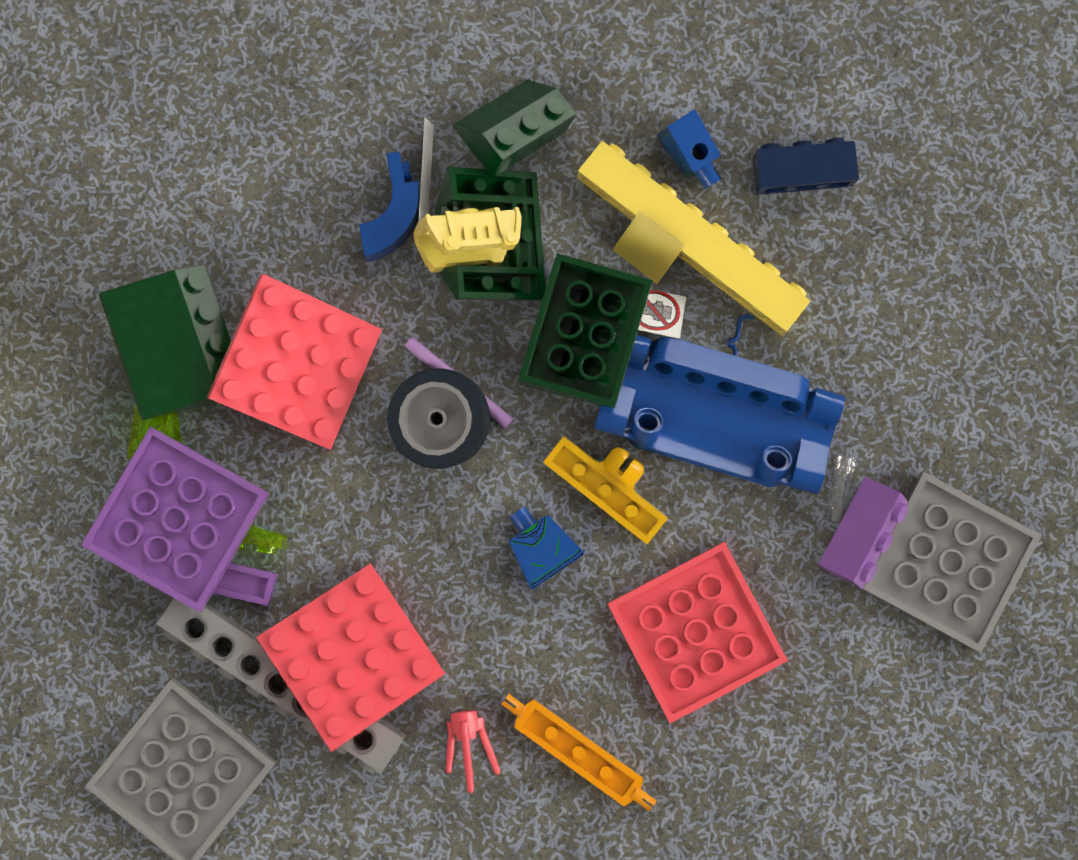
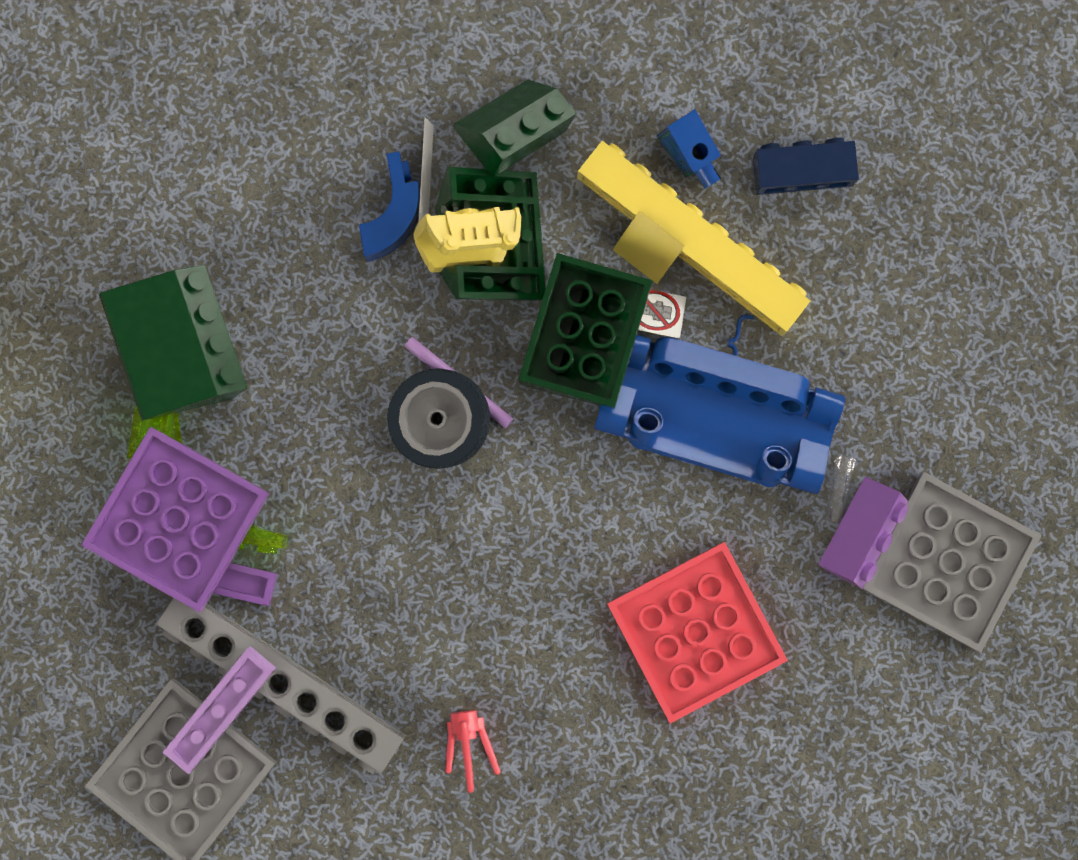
coral plate [207,274,382,450] -> none
coral plate [256,563,445,753] -> none
light orange plate [501,693,657,812] -> none
blue torso [509,506,585,590] -> none
yellow plate [543,436,668,544] -> none
none -> lavender plate [162,646,276,774]

